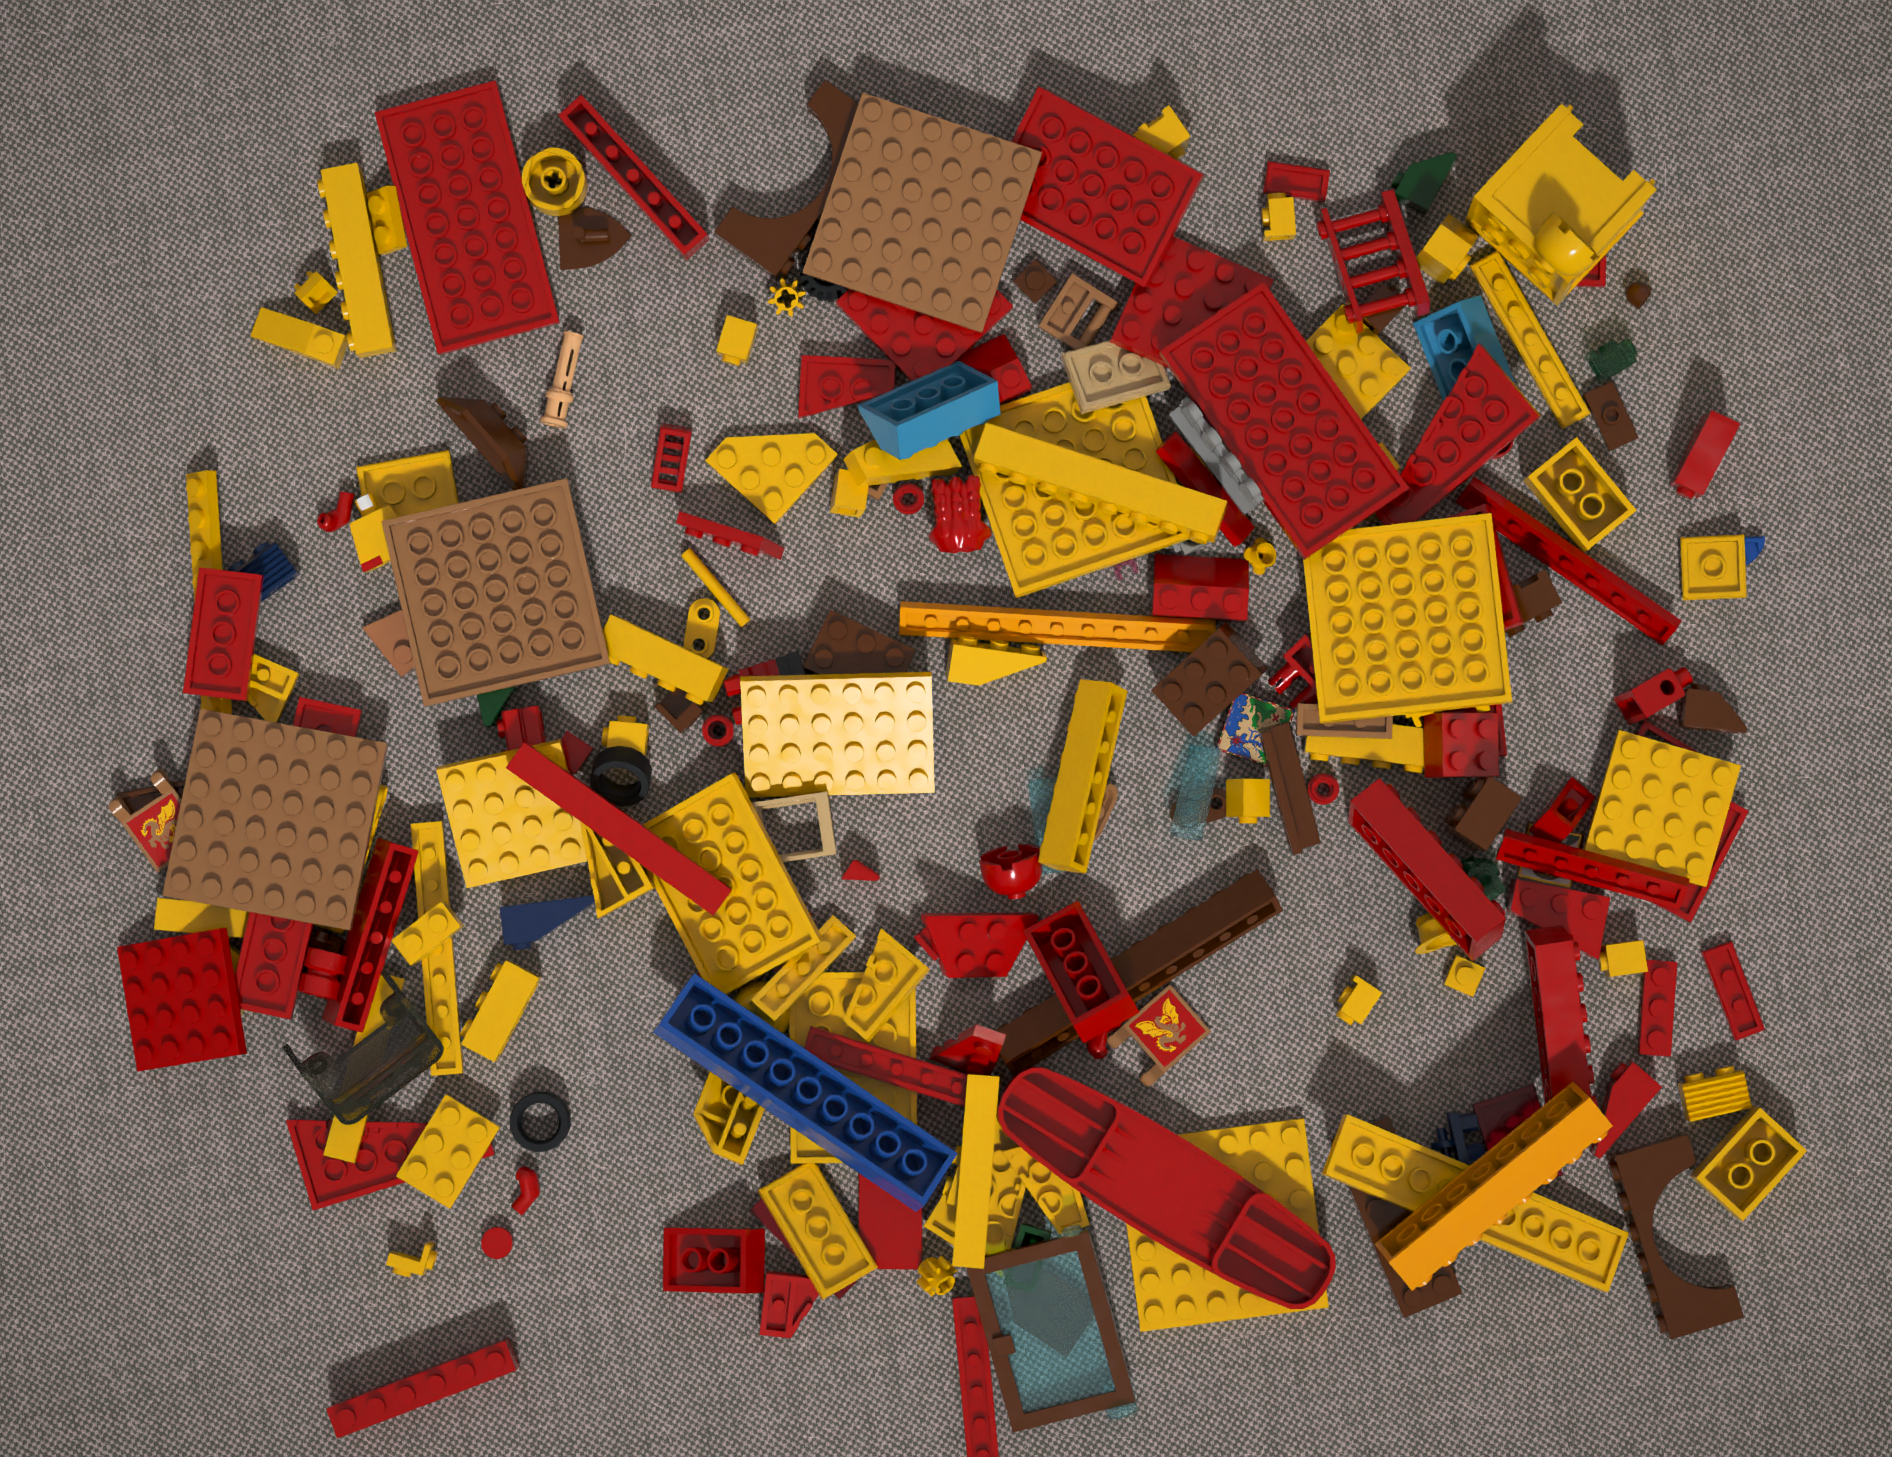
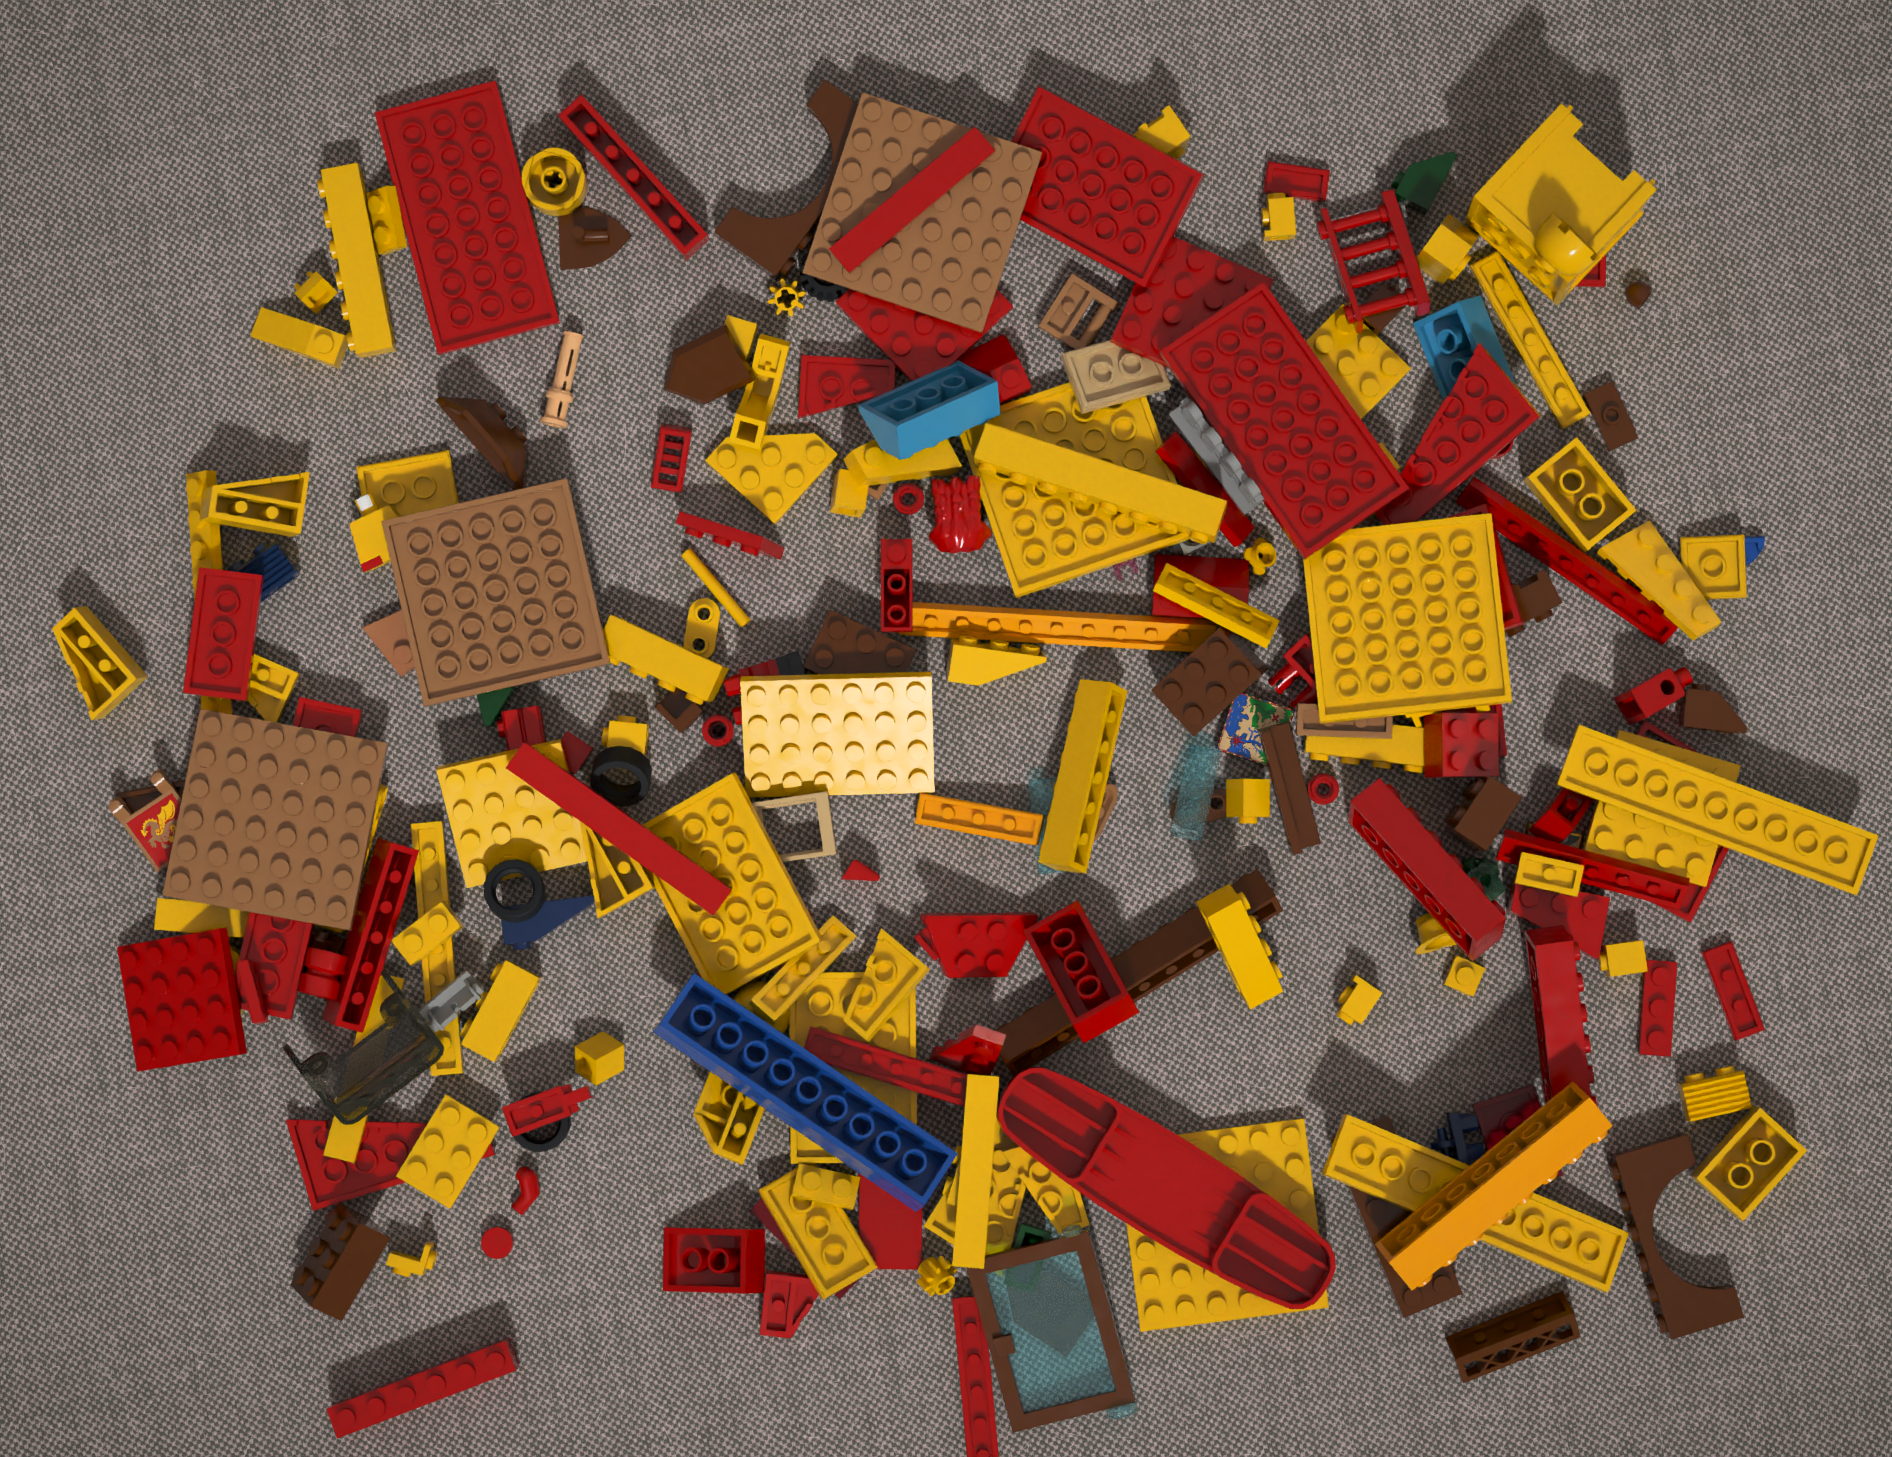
red arm [317,491,355,532] -> none
red cylinder [979,844,1043,899] -> none
reddish brown plate [1013,259,1057,305] -> none
red arm [1086,1024,1121,1059] -> none
flag [1107,984,1211,1087] -> none
clear green brick [1585,338,1638,384] -> none
red slope [1591,1061,1662,1159] -> none
red slope [1670,410,1741,500] -> none
none -> yellow wedge [52,606,148,720]
none -> yellow wedge [199,472,310,537]
none -> red tile [236,959,269,1025]
none -> reddish brown brick [290,1203,390,1321]
none -> light grey hinge [418,970,484,1033]
none -> black tyre [483,859,546,923]
none -> red hinge [501,1084,593,1137]
none -> yellow panel [575,1032,624,1085]
none -> reddish brown tile [663,324,757,405]
none -> yellow arch [729,334,791,450]
none -> yellow plate [791,1163,860,1210]
none -> red tile [829,127,995,274]
none -> red slope [881,539,913,632]
none -> light orange tile [915,793,1044,846]
none -> yellow plate [1153,563,1280,648]
none -> yellow brick [1196,884,1284,1010]
none -> reddish brown fence [1445,1291,1581,1383]
none -> yellow plate [1514,852,1584,897]
none -> yellow plate [1556,725,1879,895]
none -> yellow wing [1597,520,1721,641]

